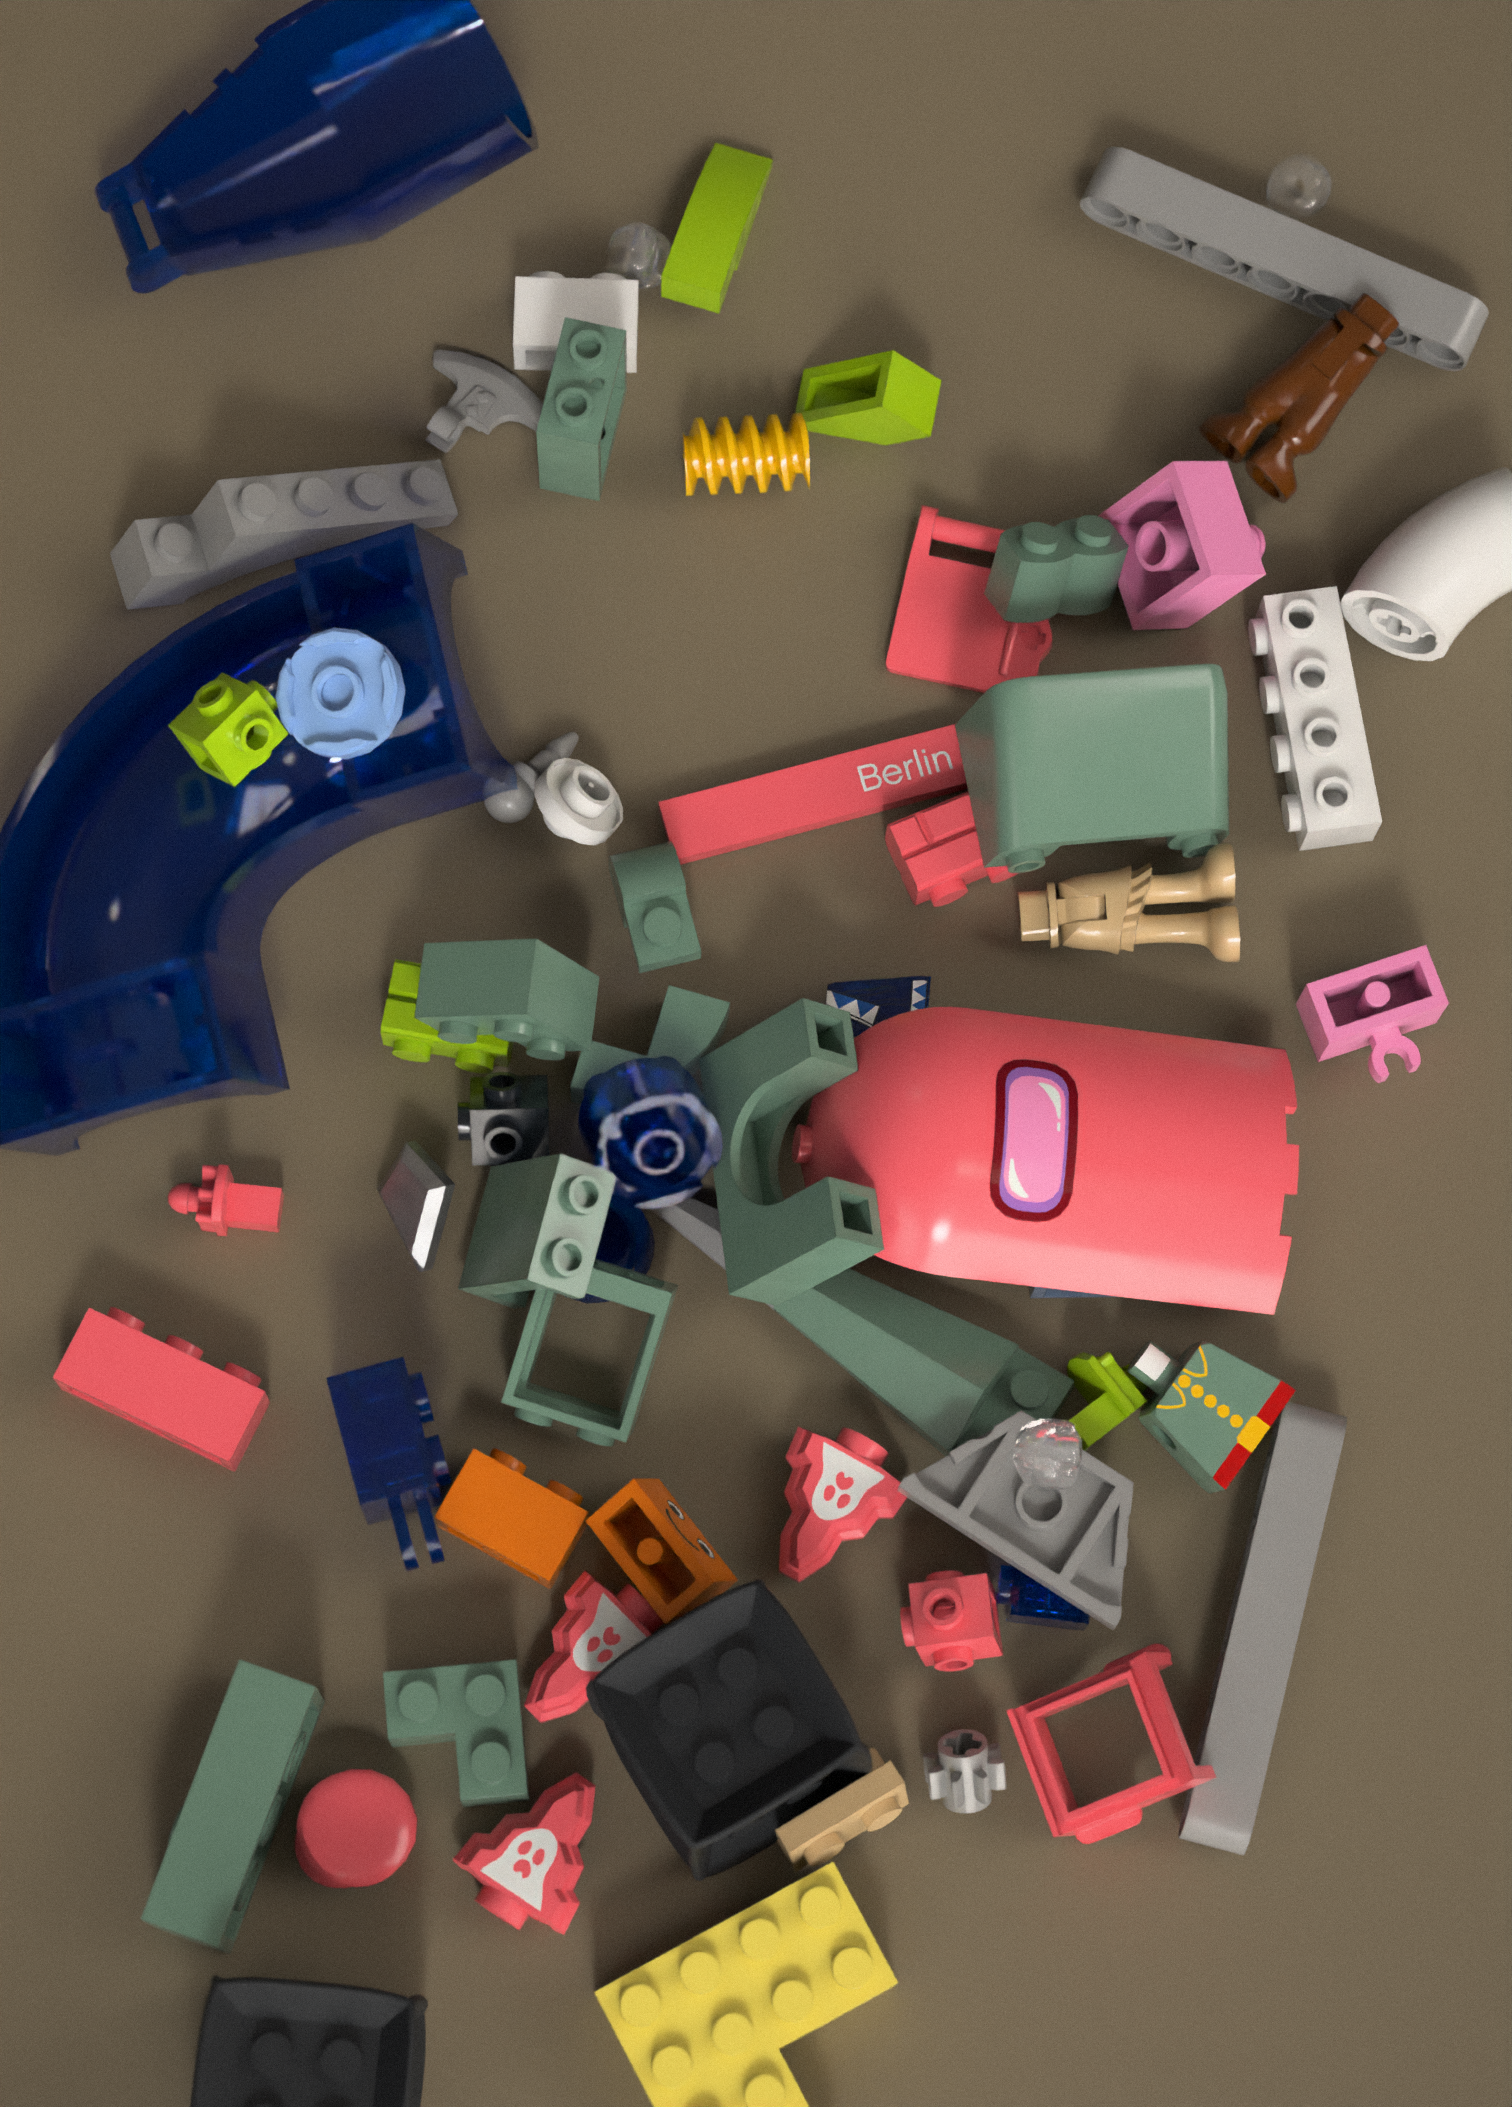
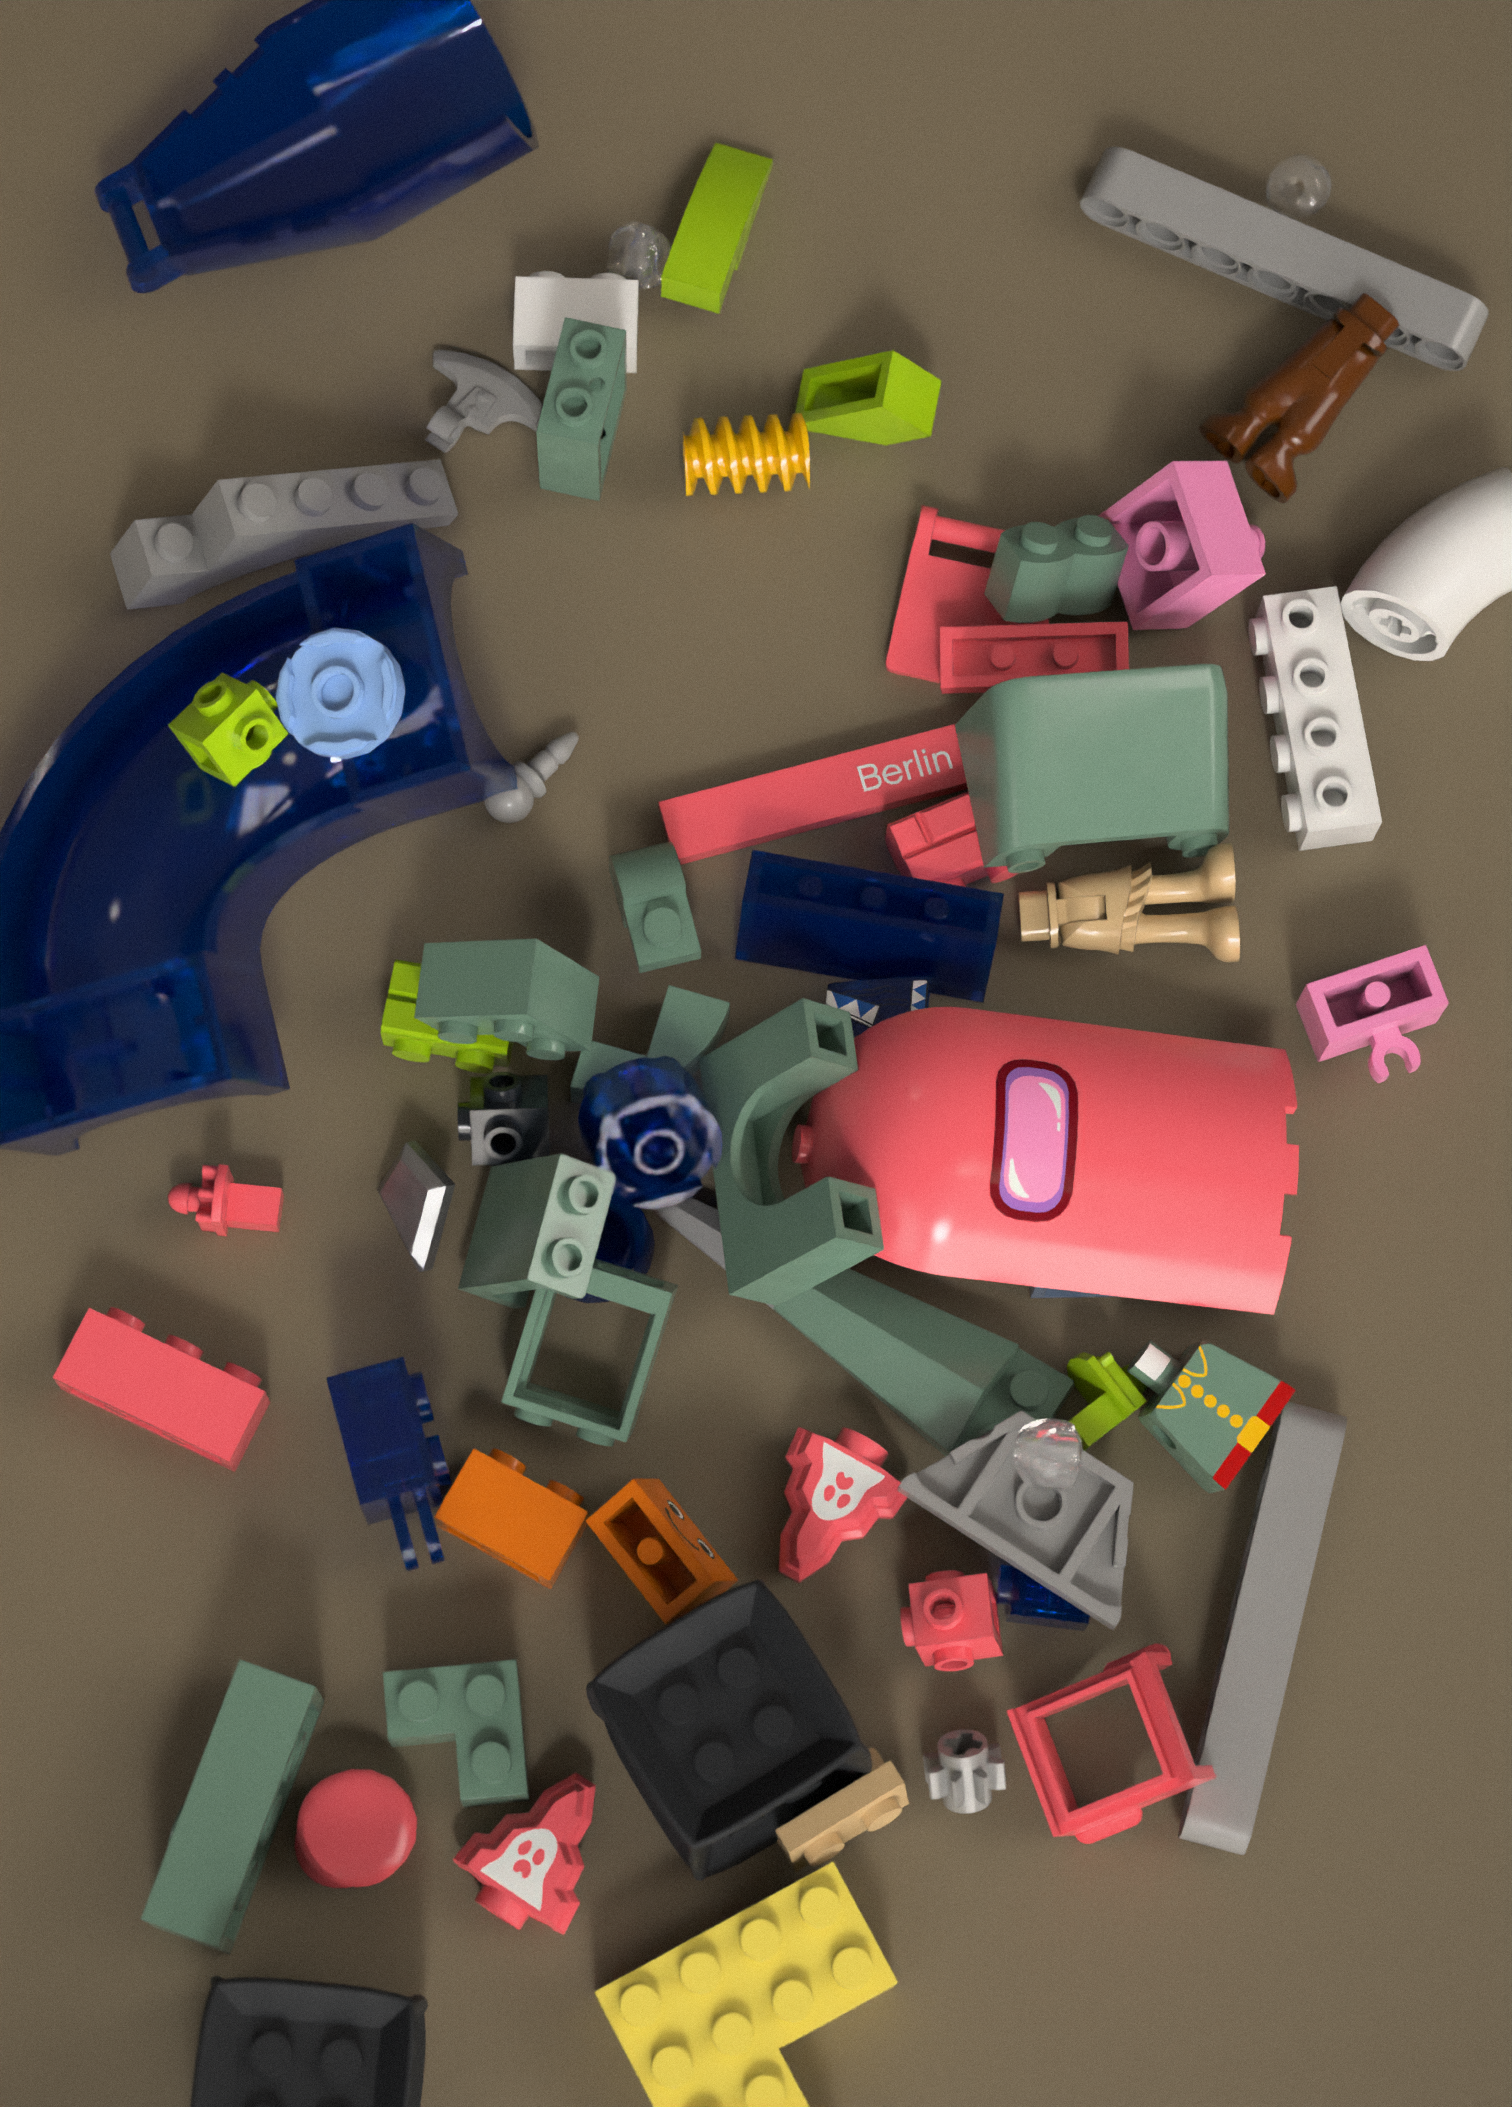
coral rock [524,1570,664,1724] -> none
white plate [534,758,623,846] -> none
none -> clear blue brick [735,850,1004,1003]
none -> coral plate [940,621,1129,694]

